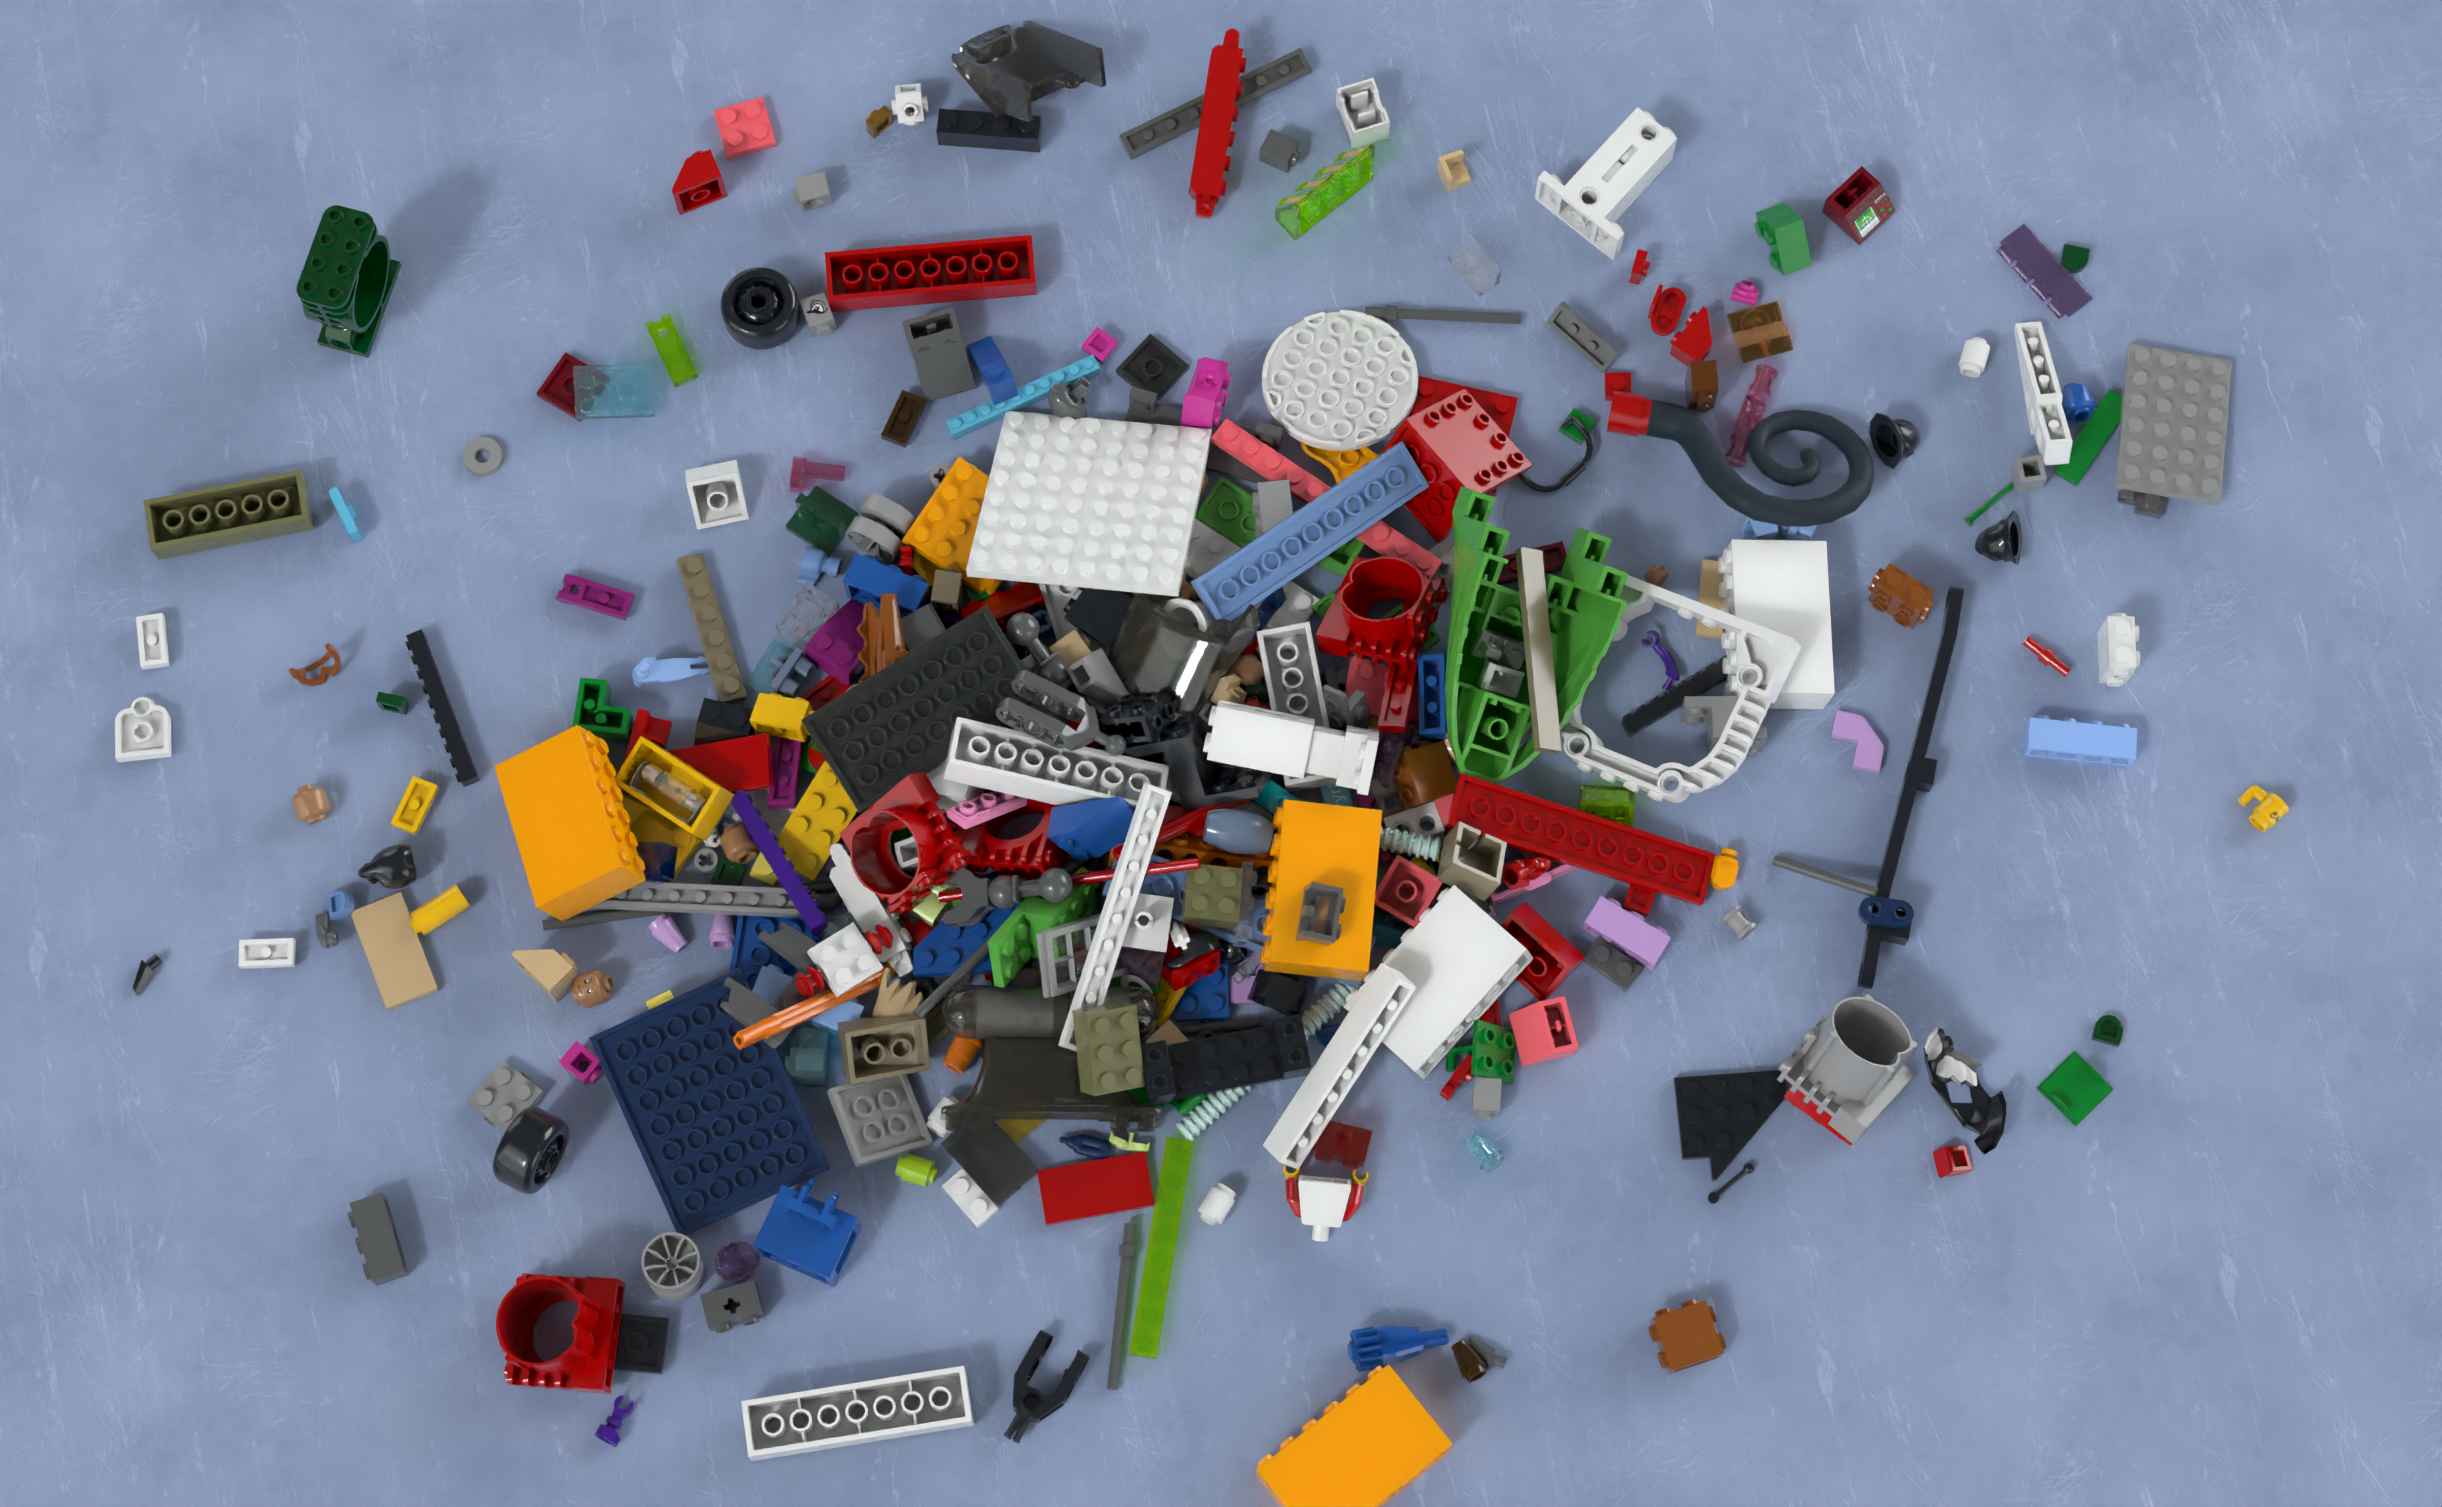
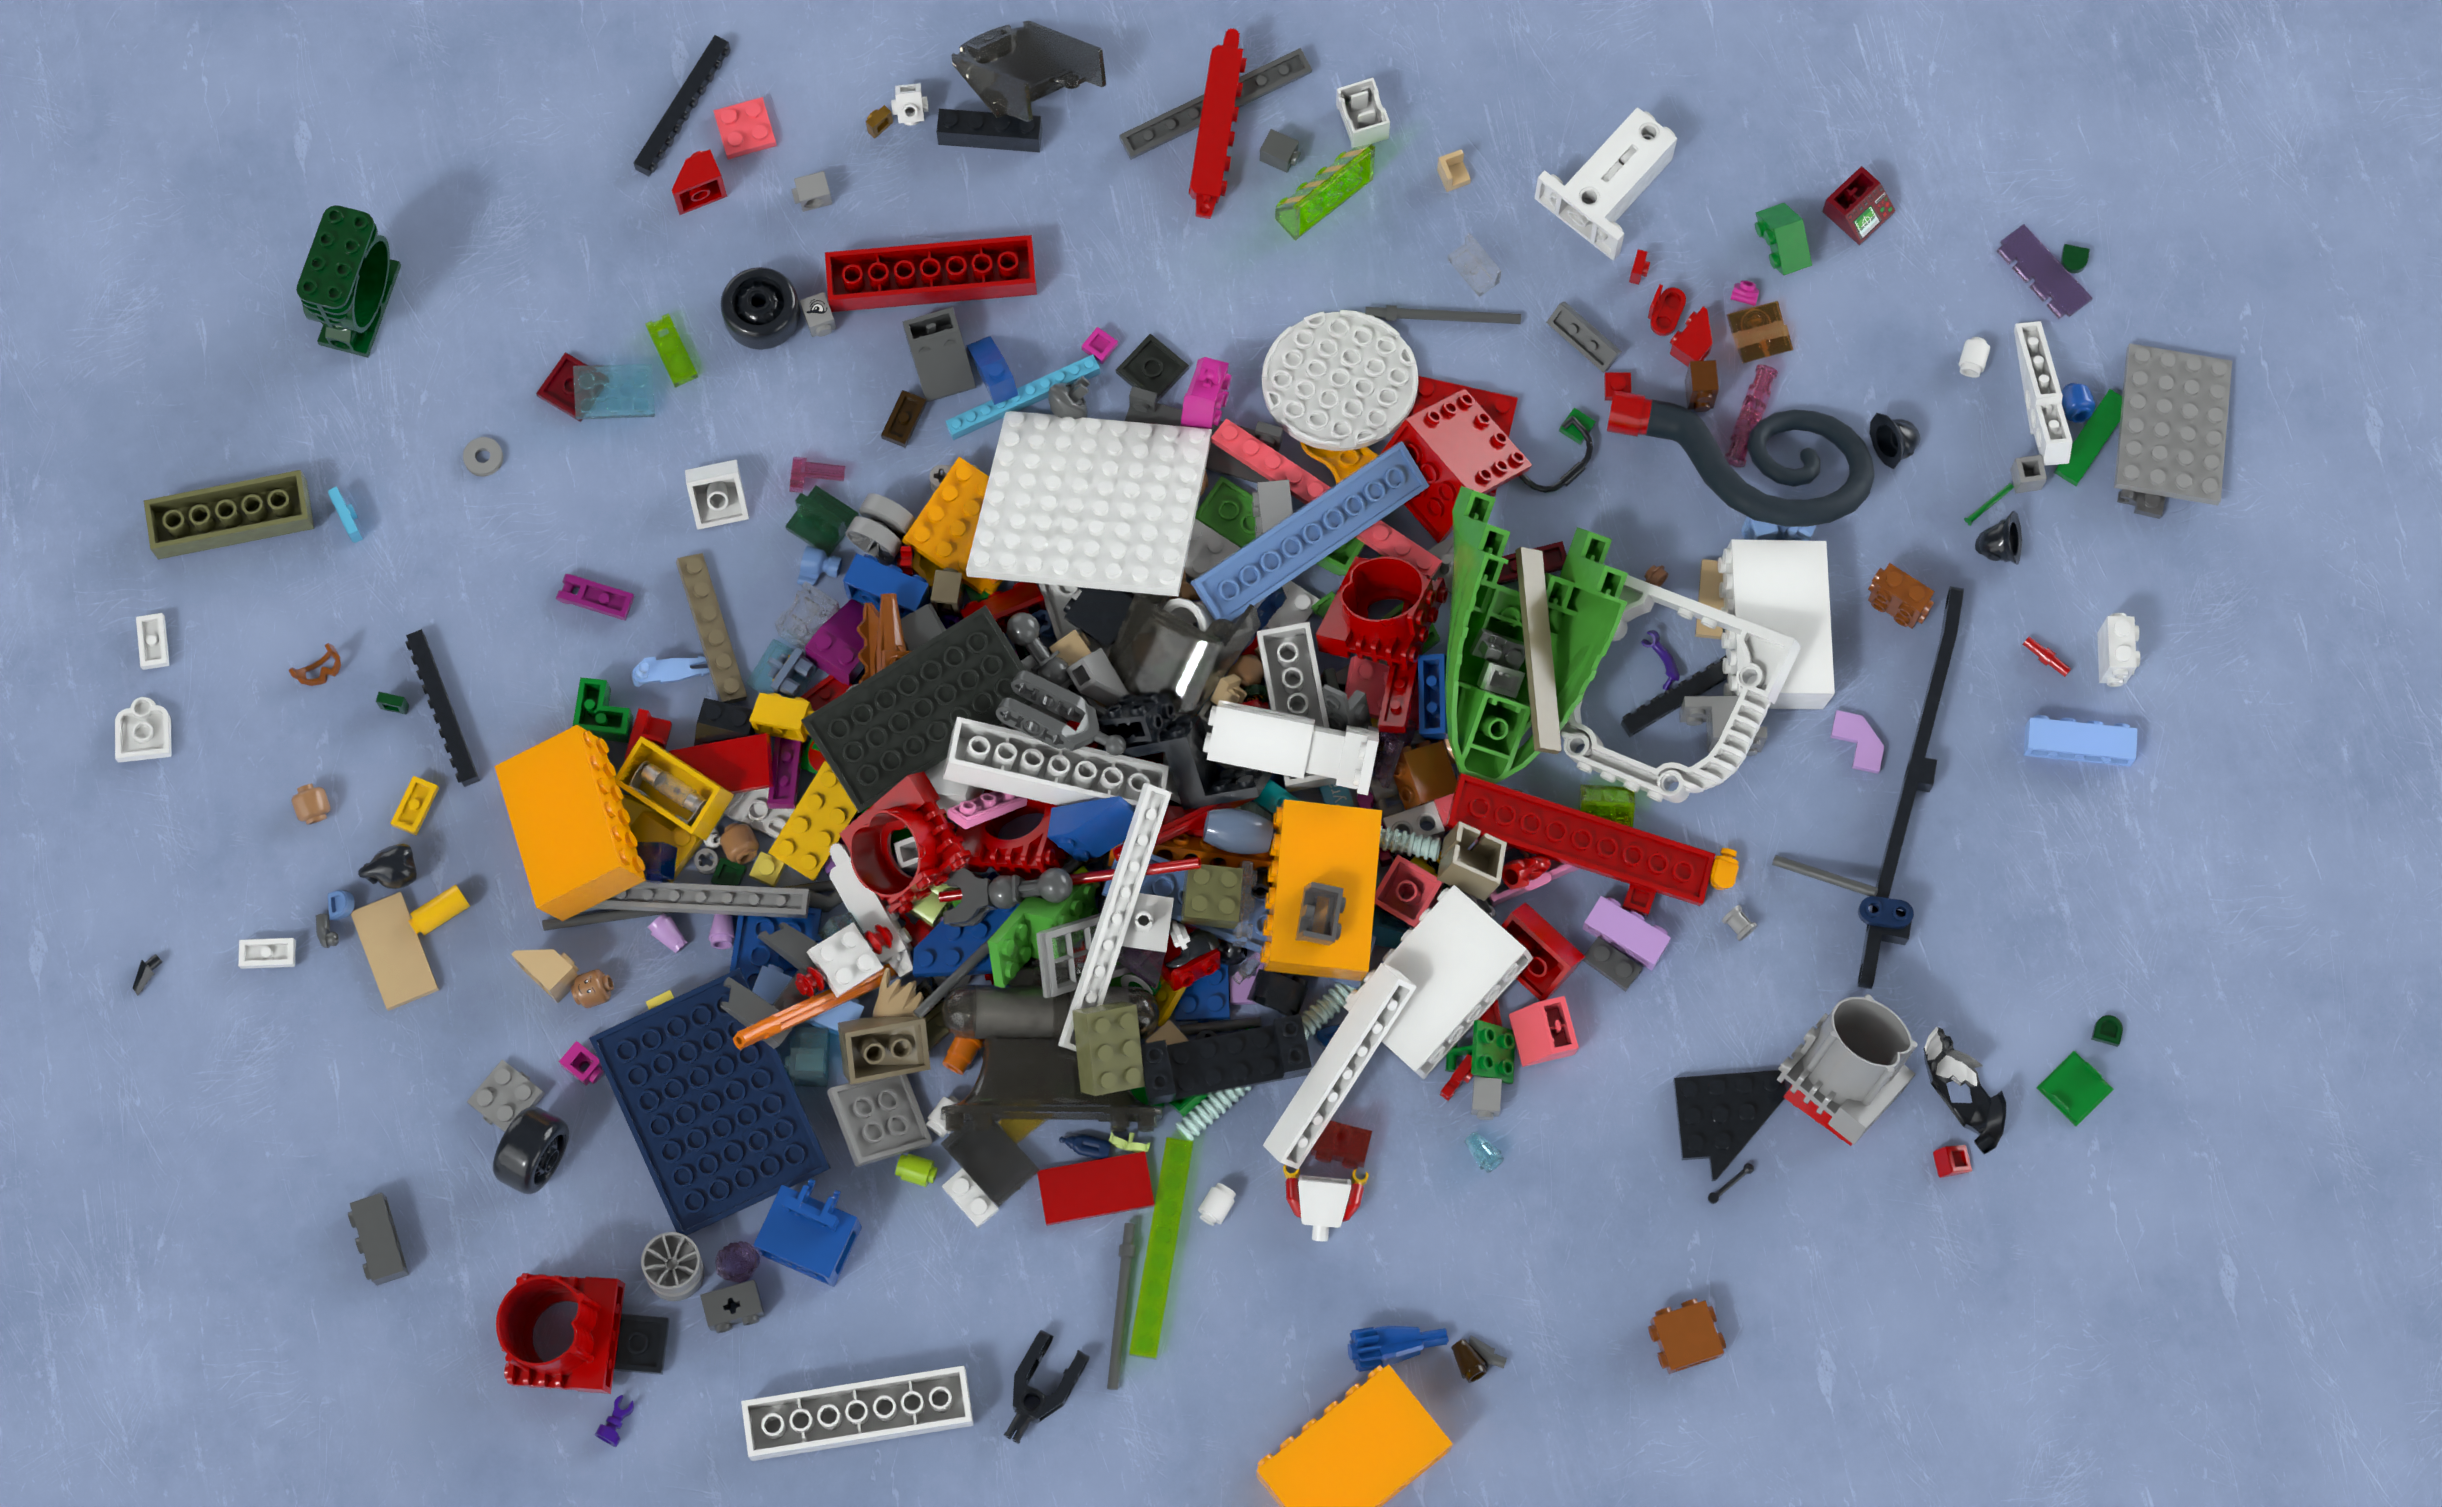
dark purple piece [730,790,828,936] -> none
yellow piece [2237,785,2289,832] -> none
none -> black piece [633,35,731,176]

